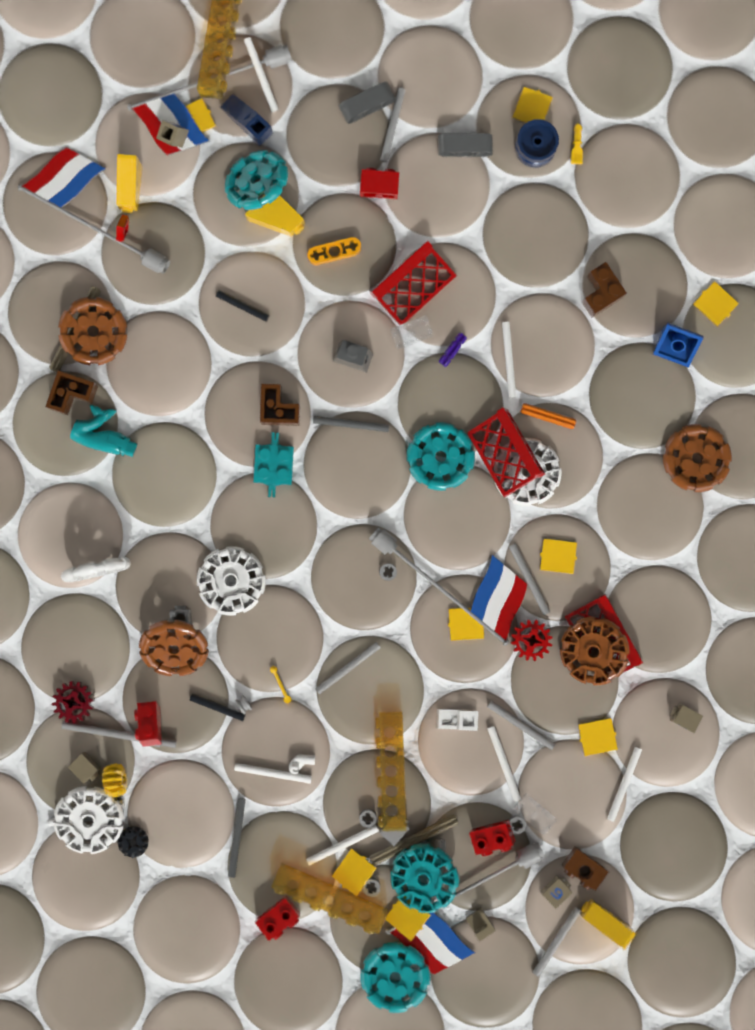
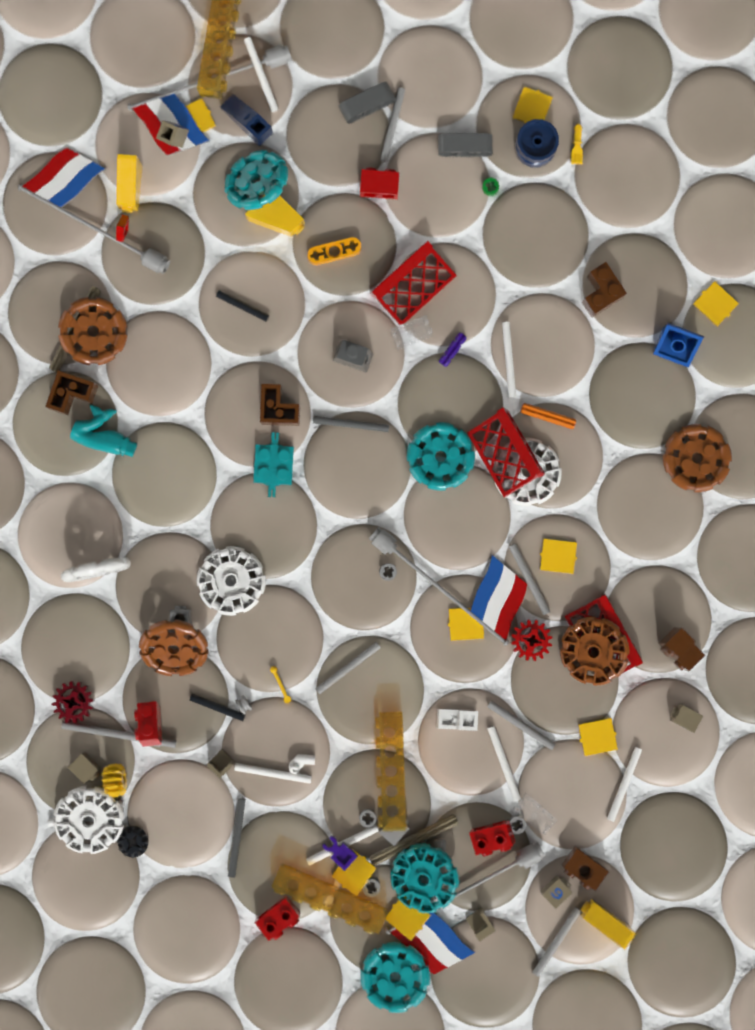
none -> dark tan panel [206,749,235,778]
none -> dark purple plate [323,835,358,871]
none -> green bush [482,178,499,196]
none -> reddish brown brick [658,627,705,671]

